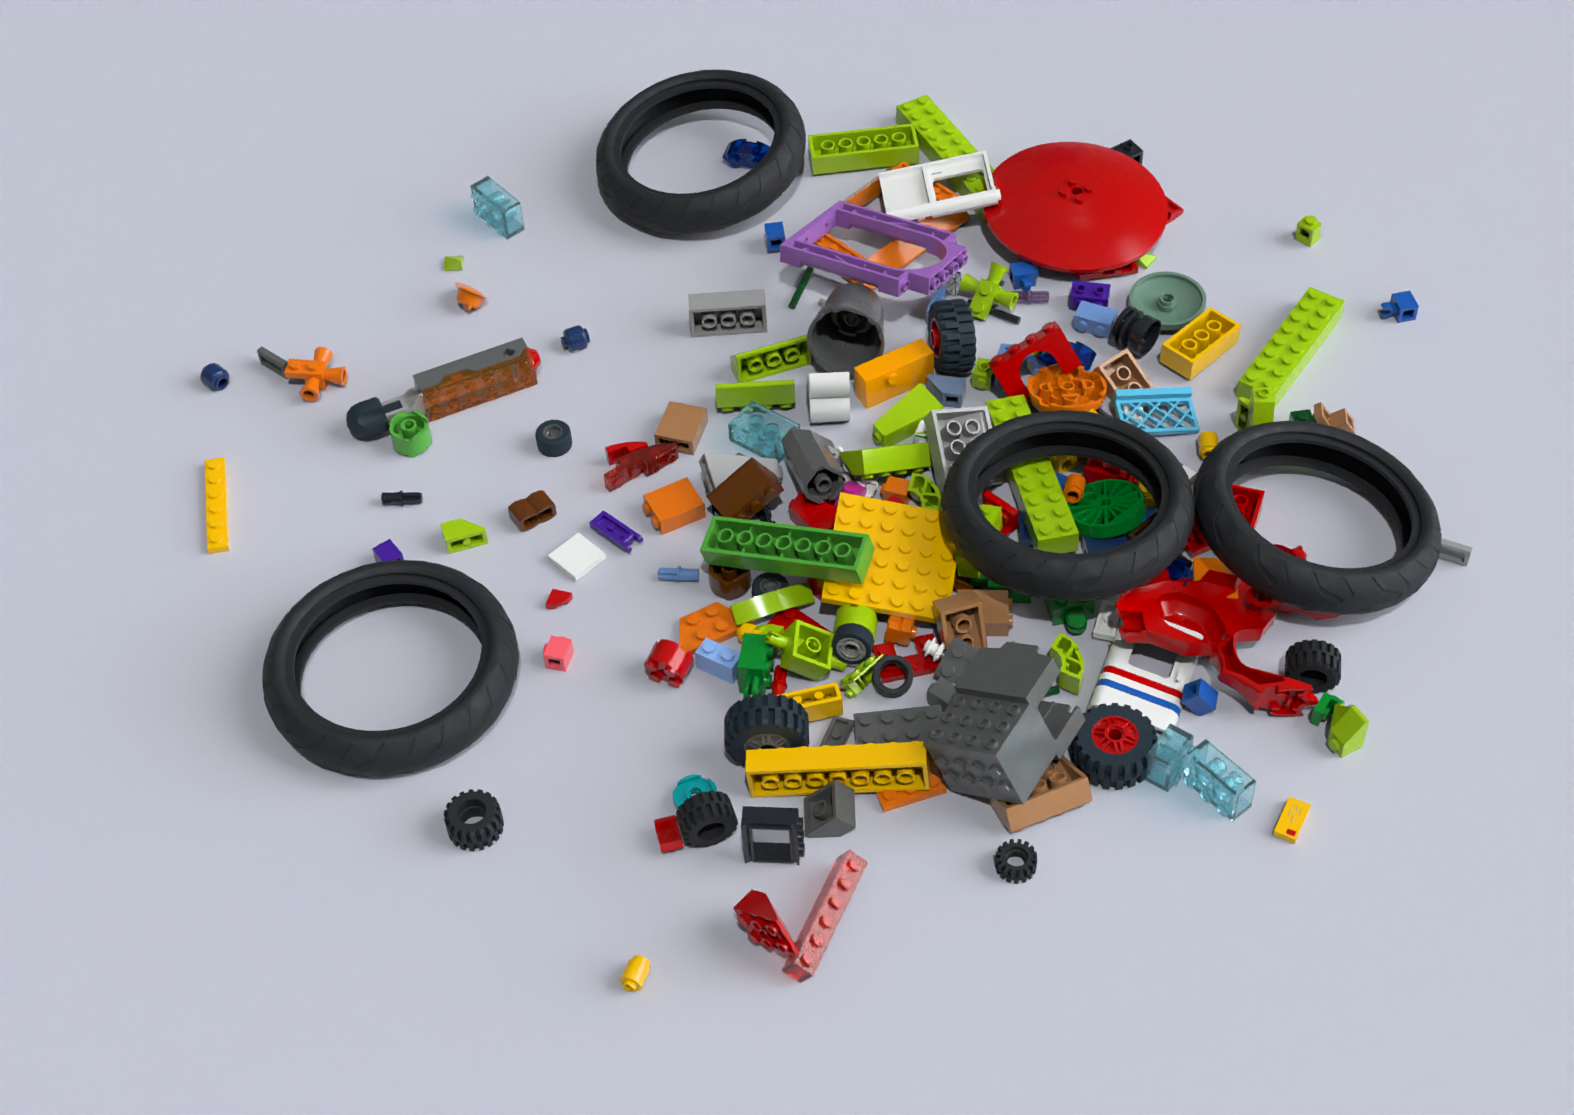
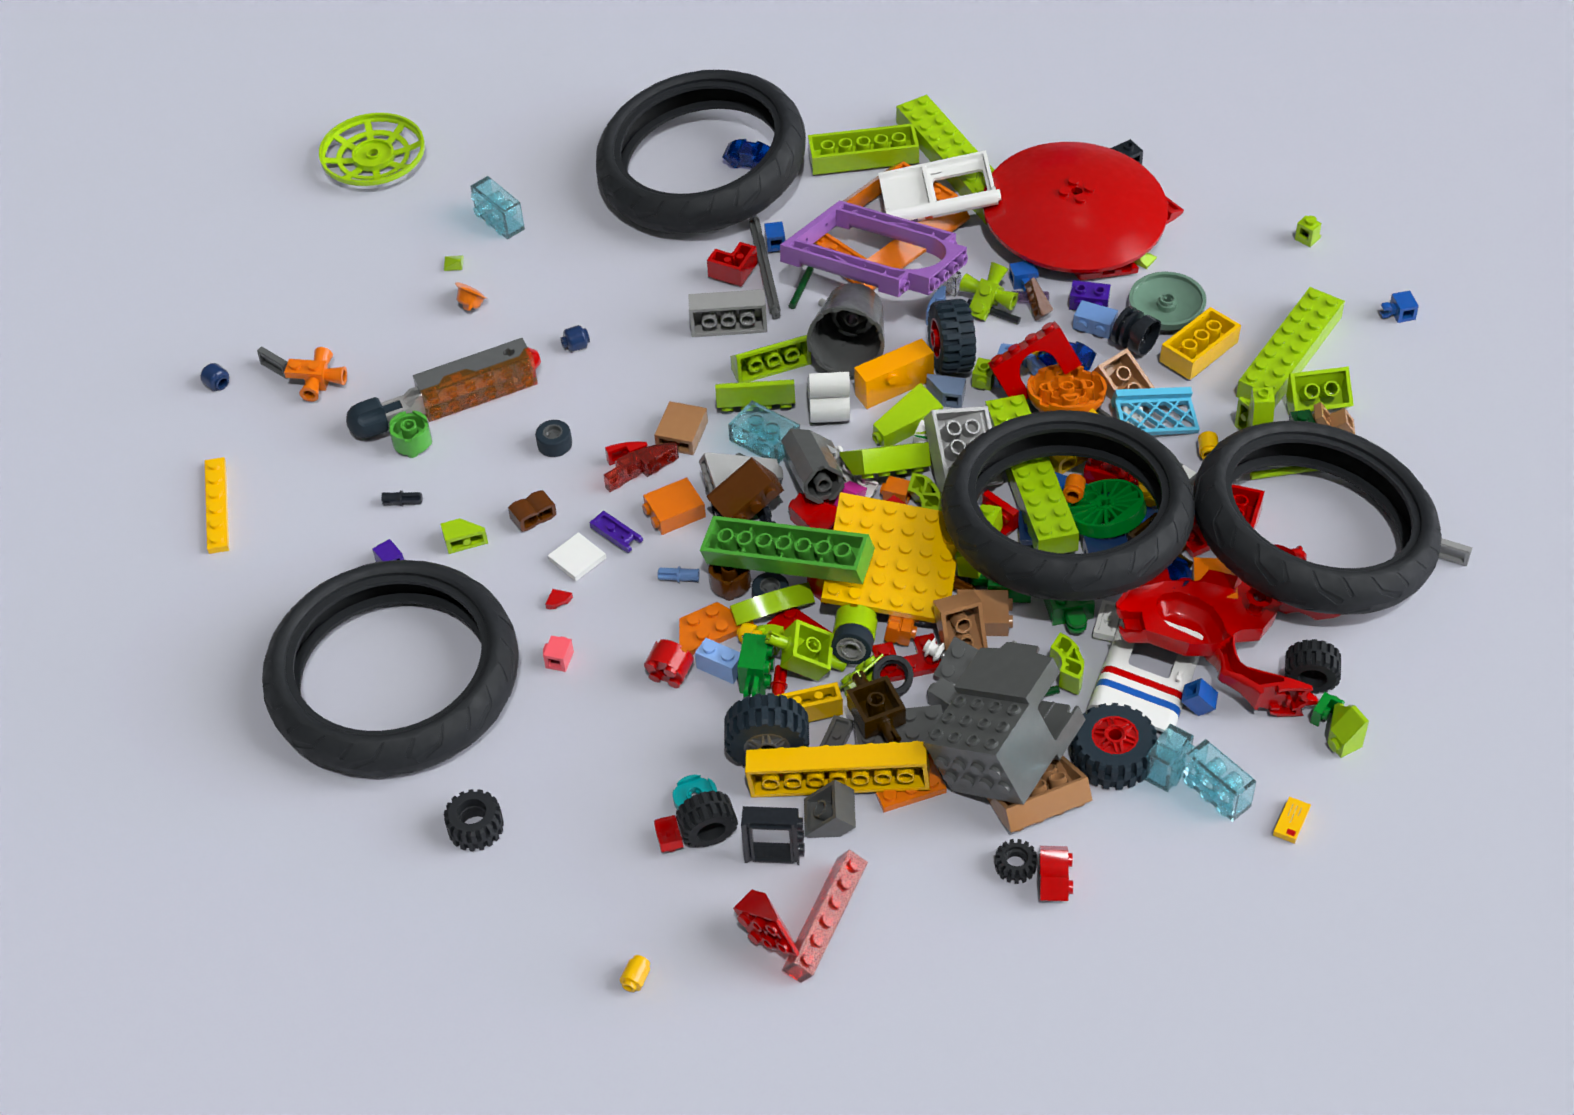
none -> lime dish [319,113,425,186]
none -> red brick [707,242,758,287]
none -> dark grey piece [749,214,781,319]
none -> dark brown brick [846,671,906,743]
none -> reddish brown slope [1024,277,1053,321]
none -> red brick [1039,846,1073,901]
none -> lime bar [1250,466,1318,480]
none -> lime slope [1286,366,1354,415]

